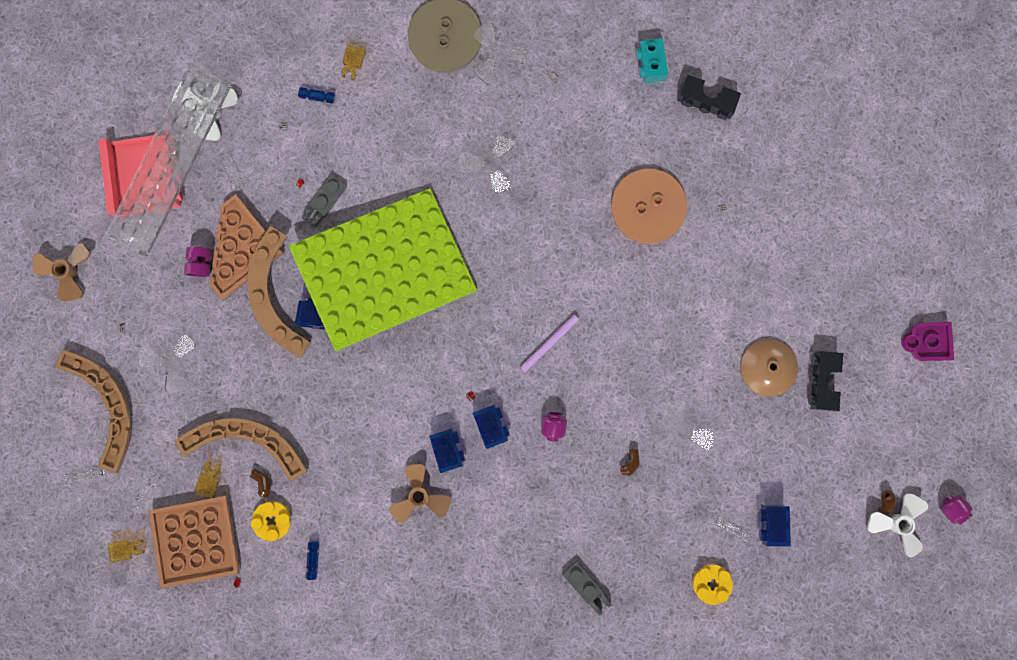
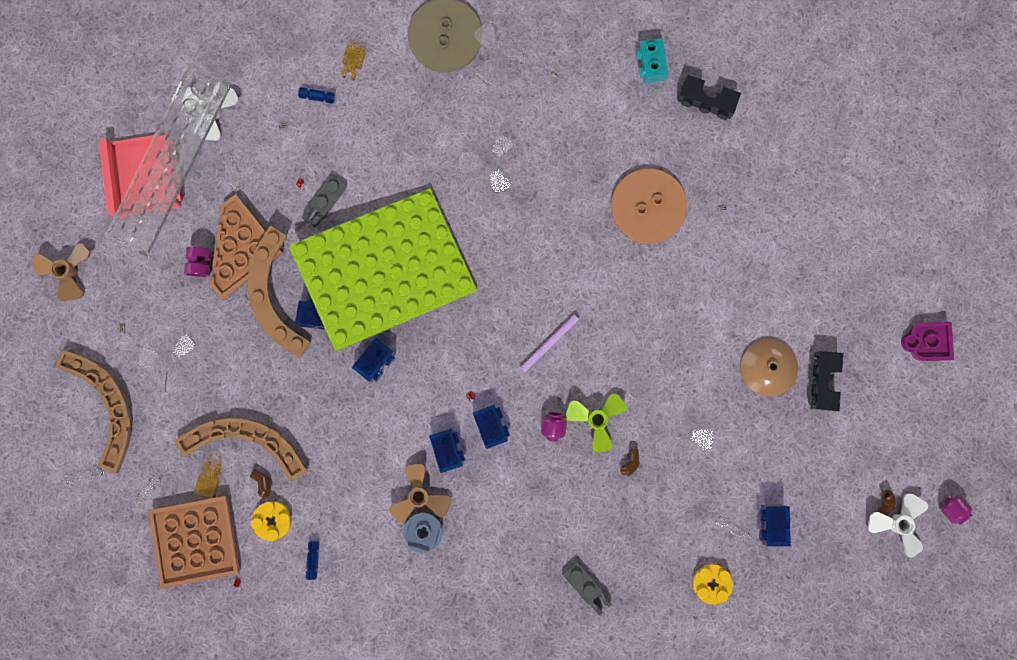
clear yellow plate [107,539,145,563] -> none
none -> clear blue brick [351,337,396,383]
none -> sand blue plate [403,512,443,553]
none -> lime piece [565,394,627,453]

